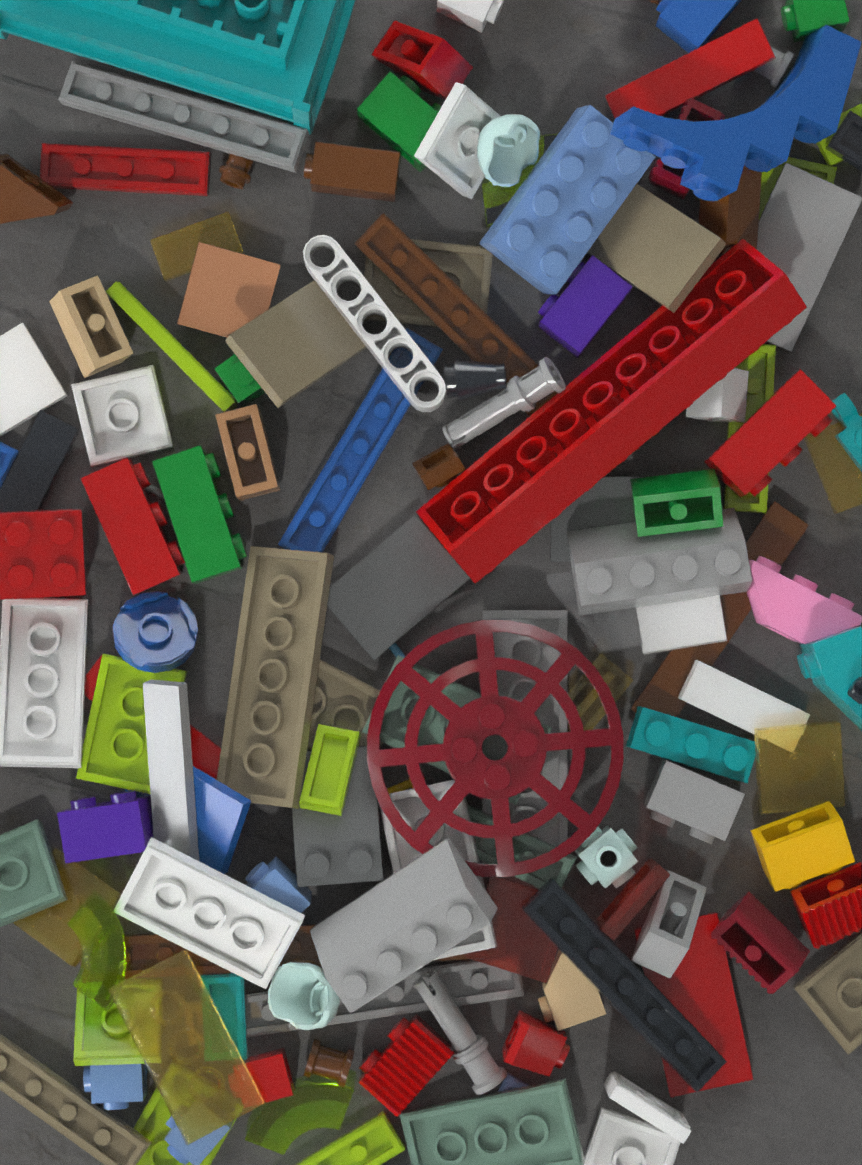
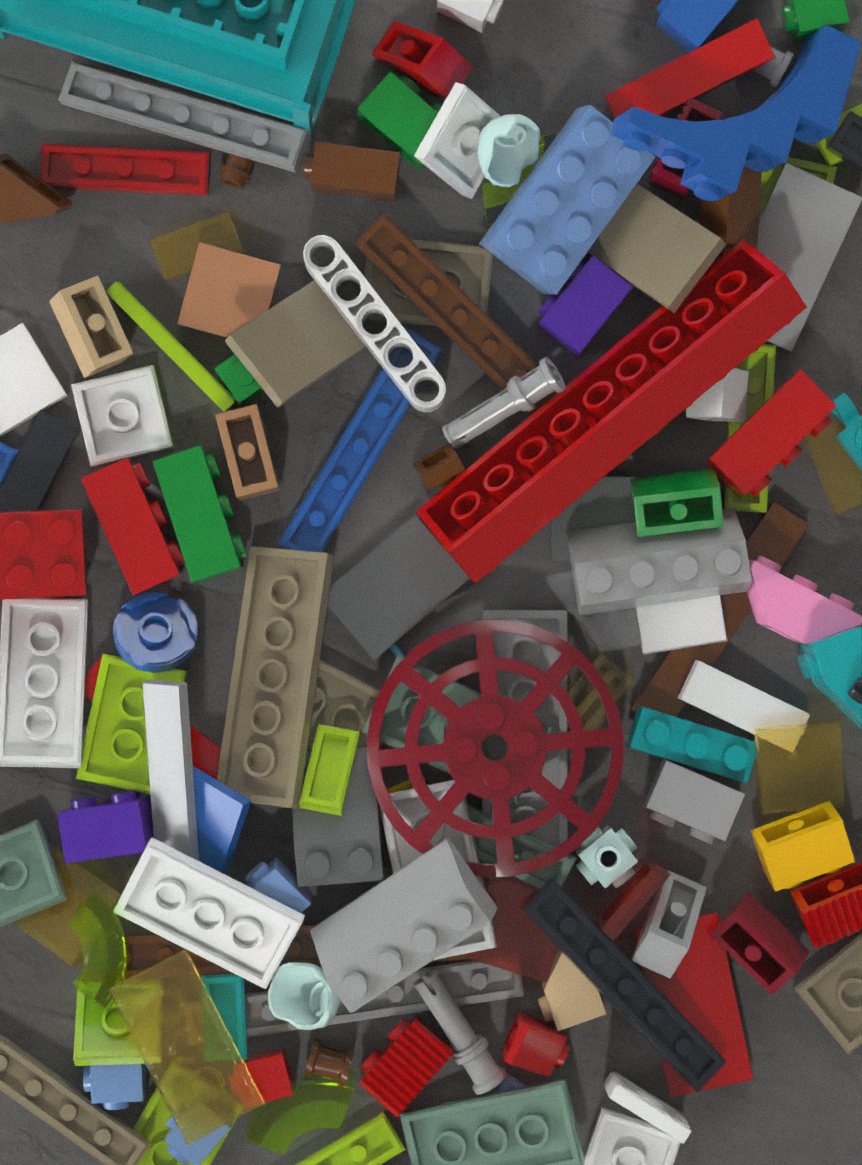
black cone [444,359,507,401] -> none

